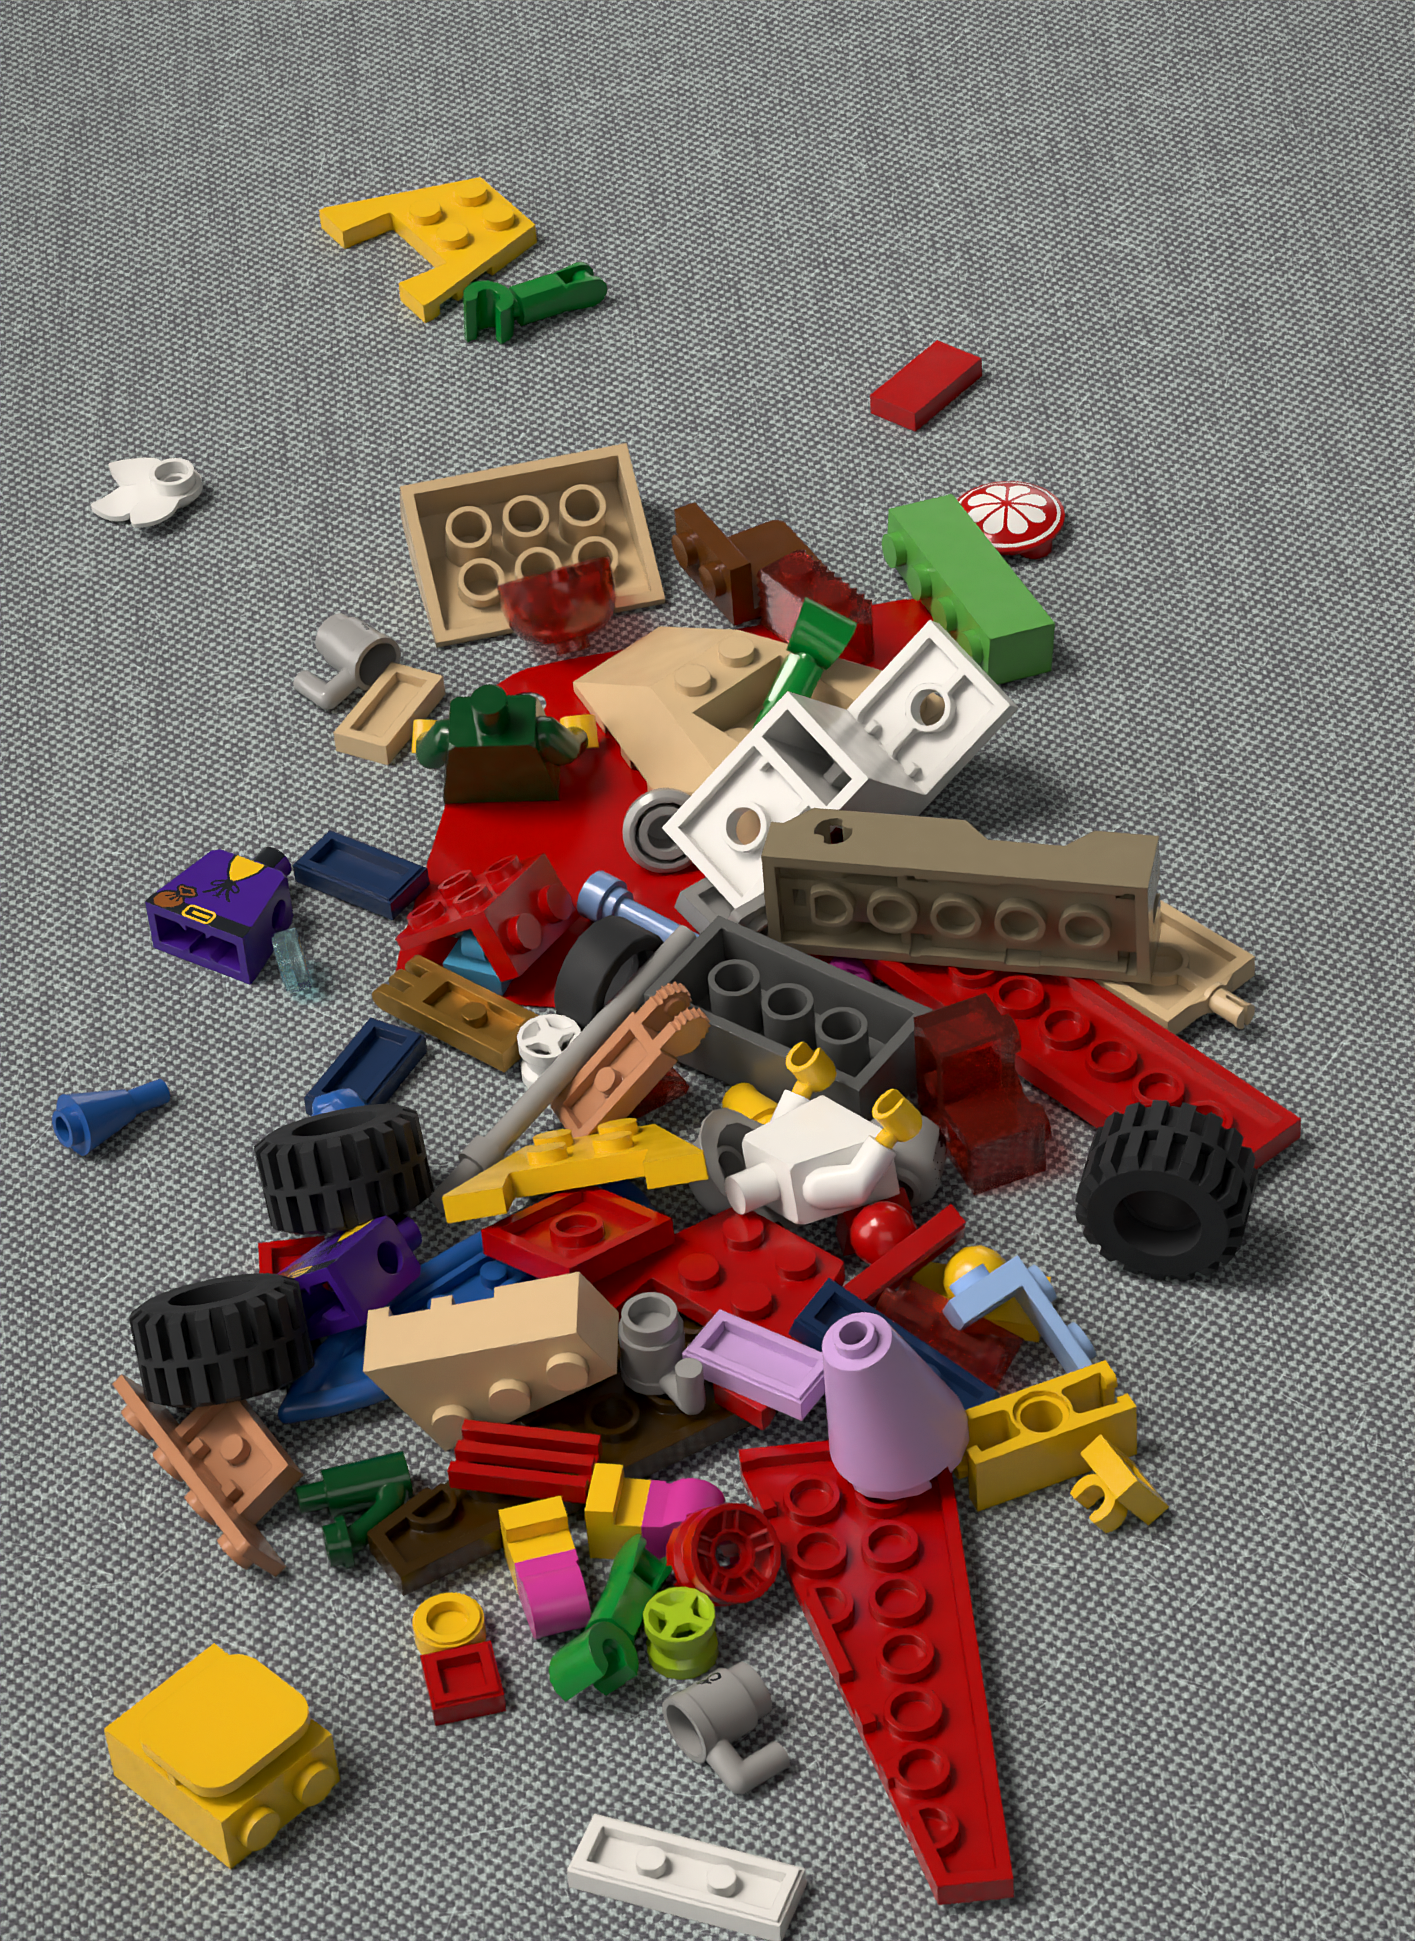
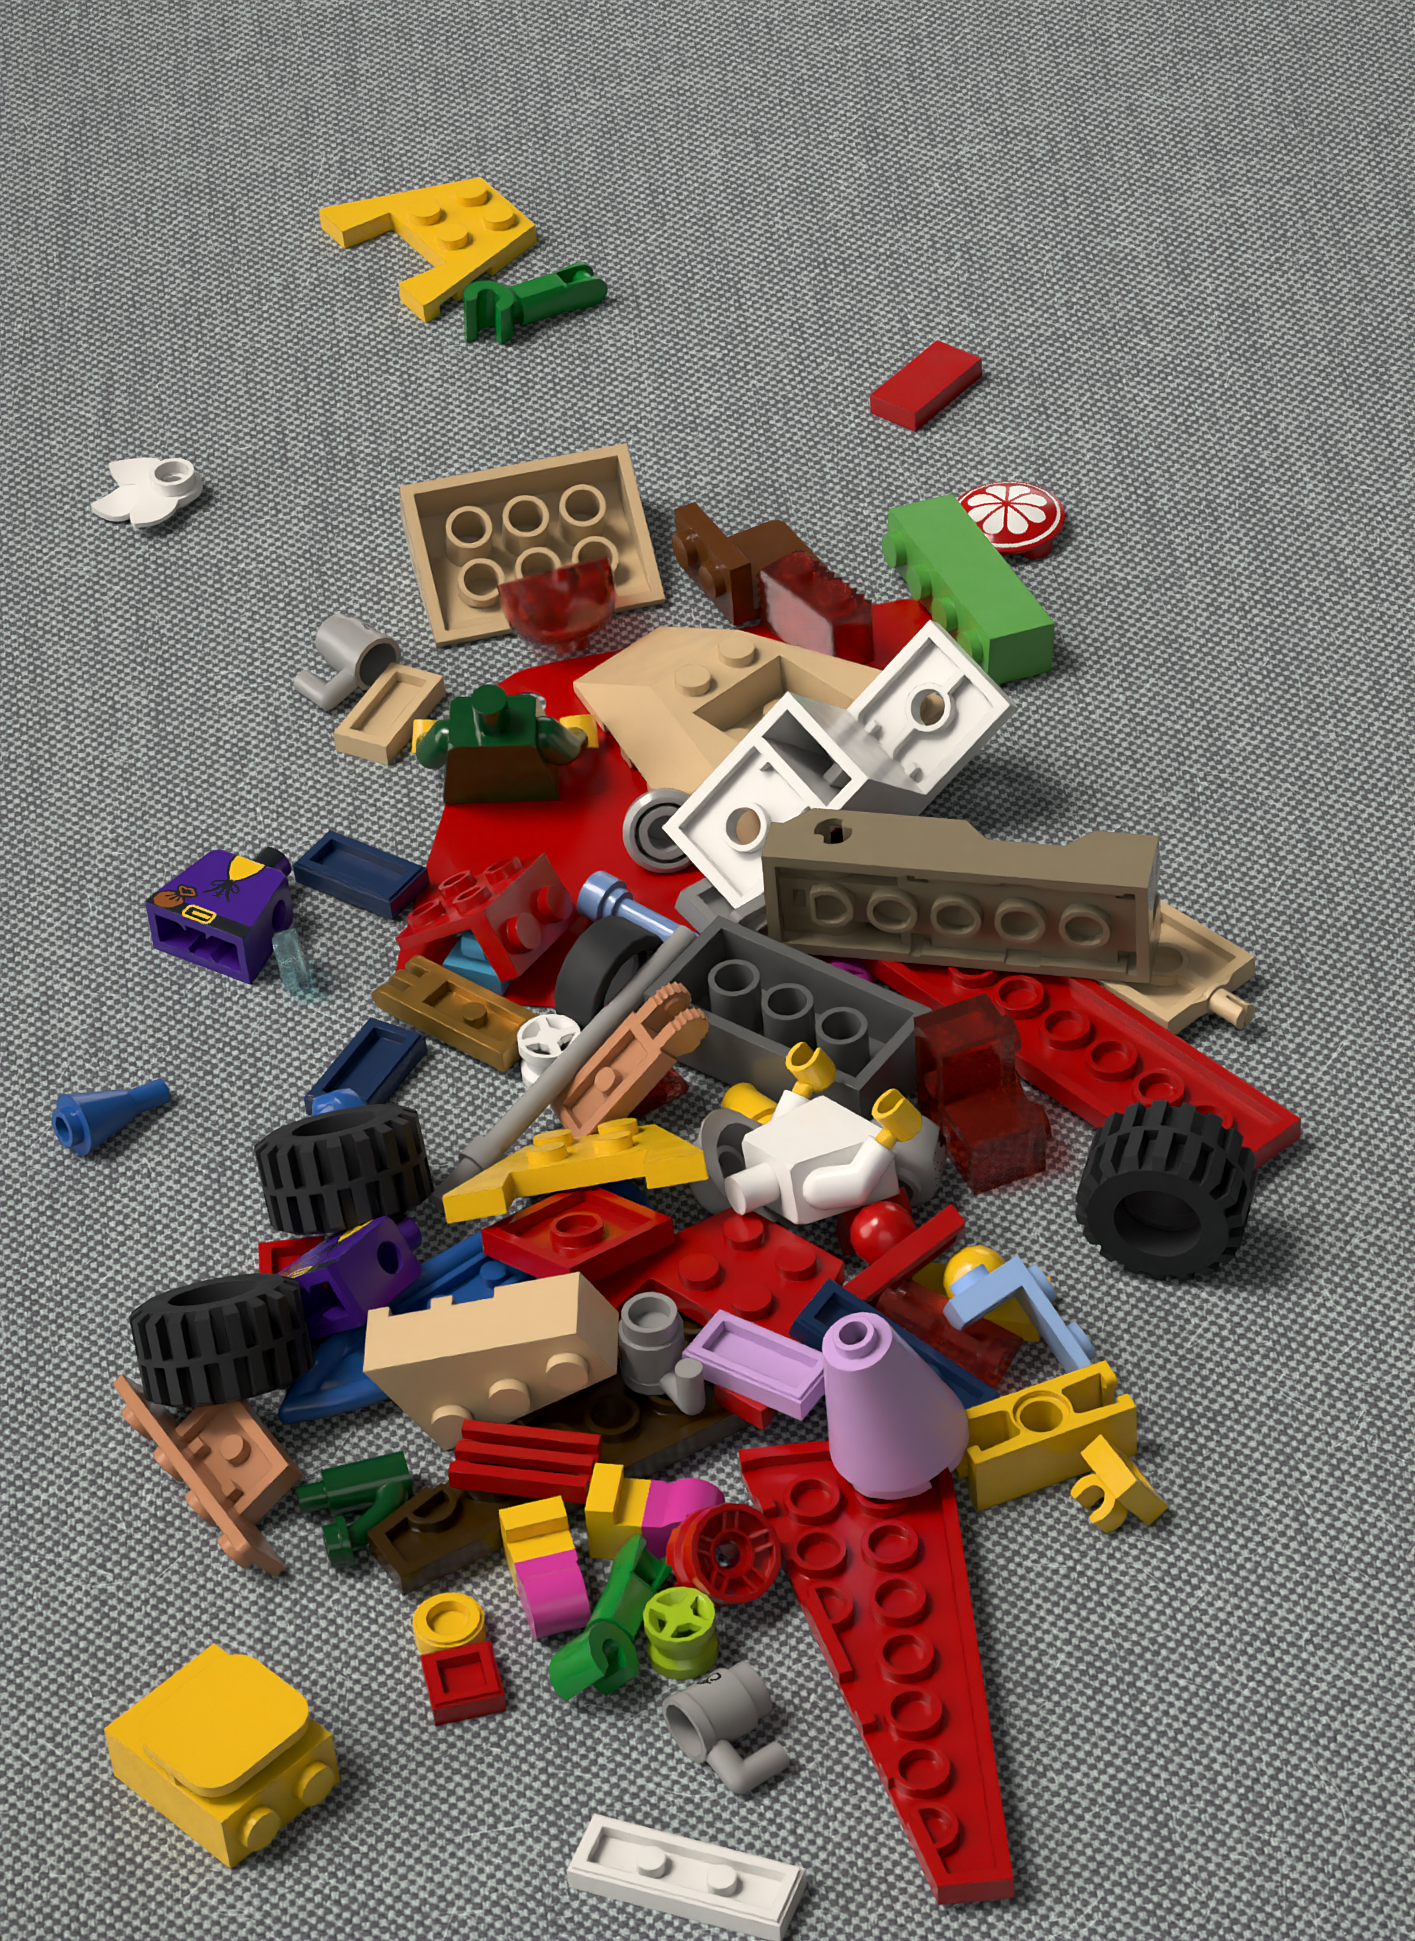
green piece [750,597,857,732] -> none

